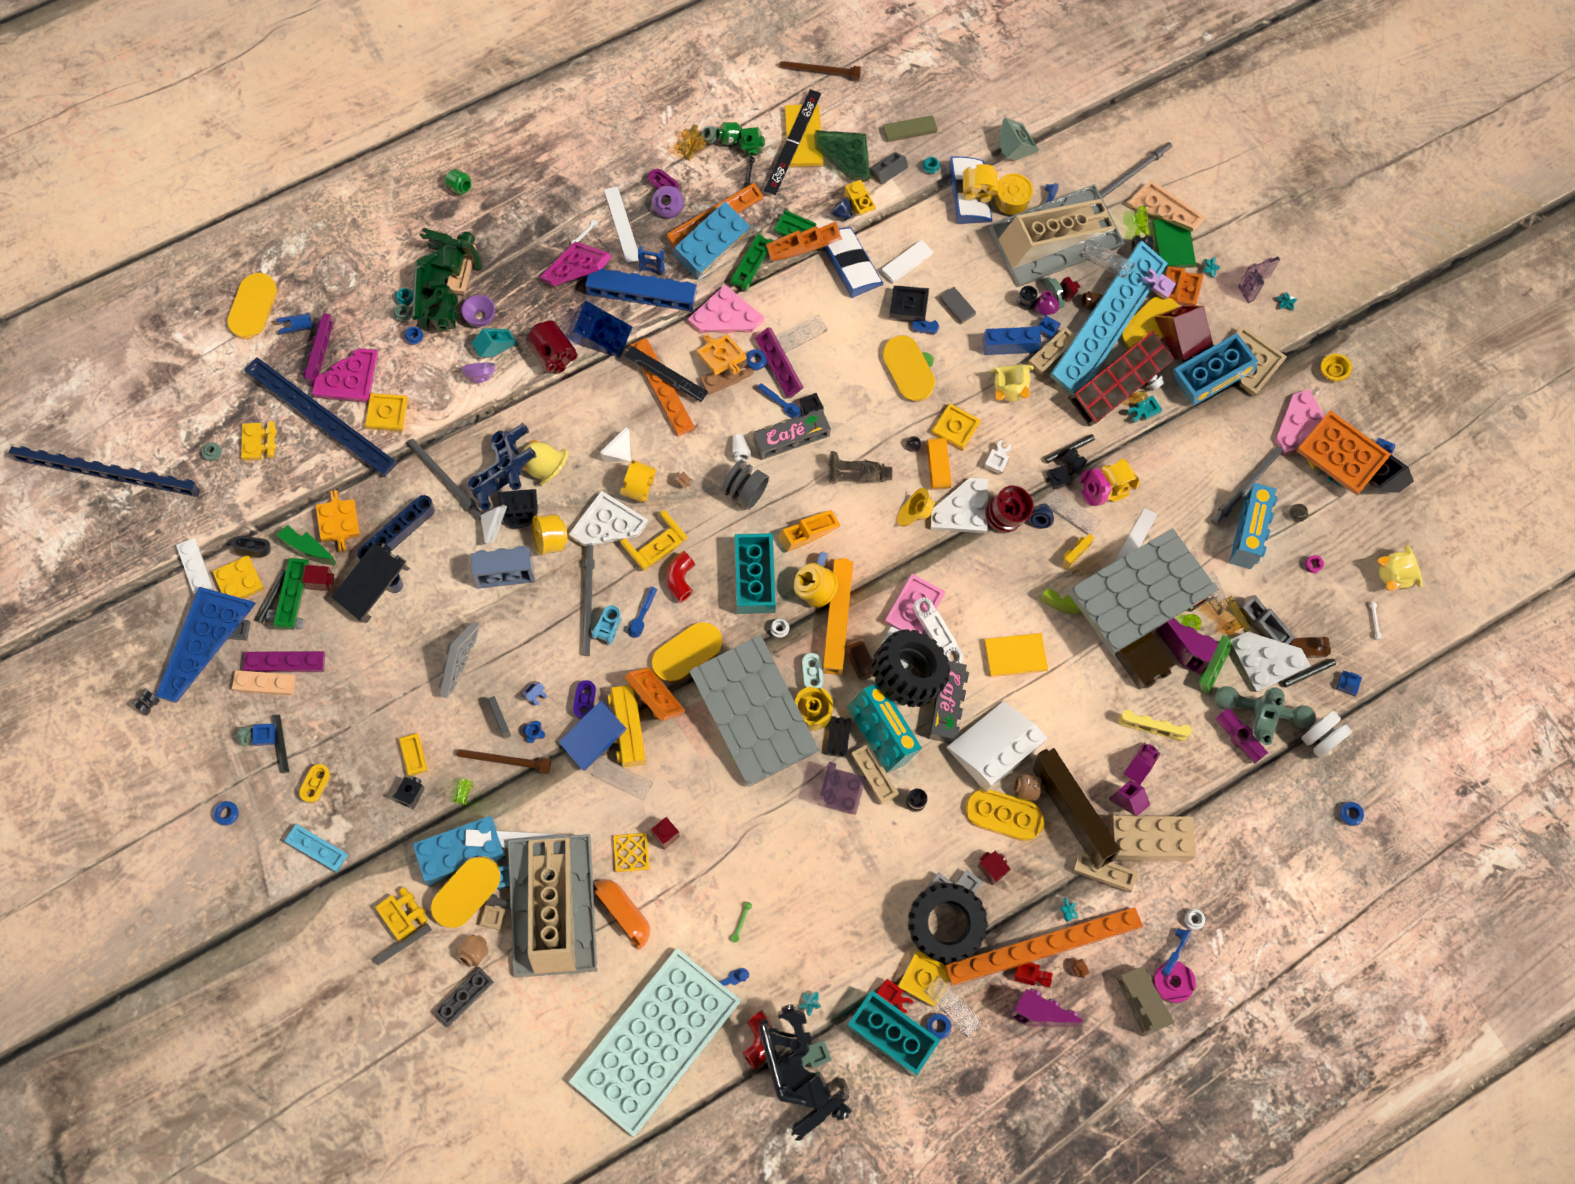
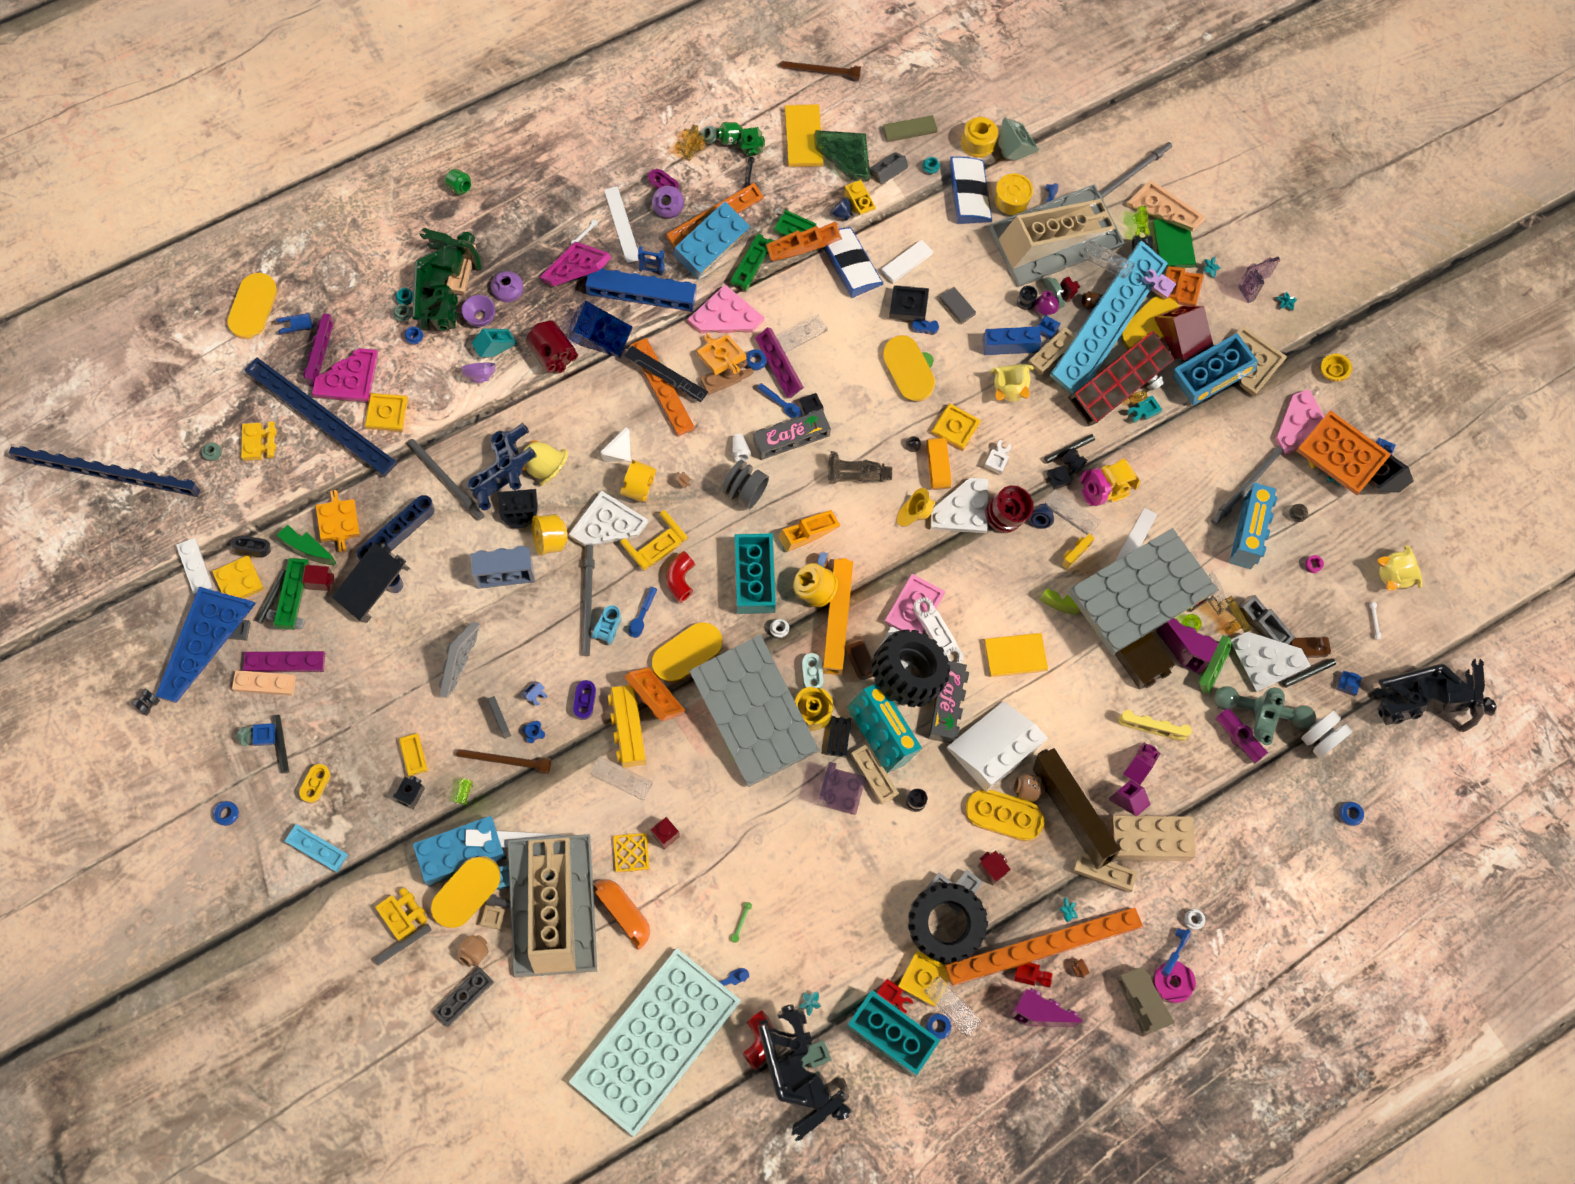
white slope [481,505,507,544] -> none
blue tile [559,701,627,771] -> none
black sticker [764,89,822,196] -> none
yellow brick [963,164,999,203] -> none
none -> medium lavender piece [490,271,524,302]
none -> yellow wheel [961,116,998,158]
none -> black piece [1373,659,1497,732]

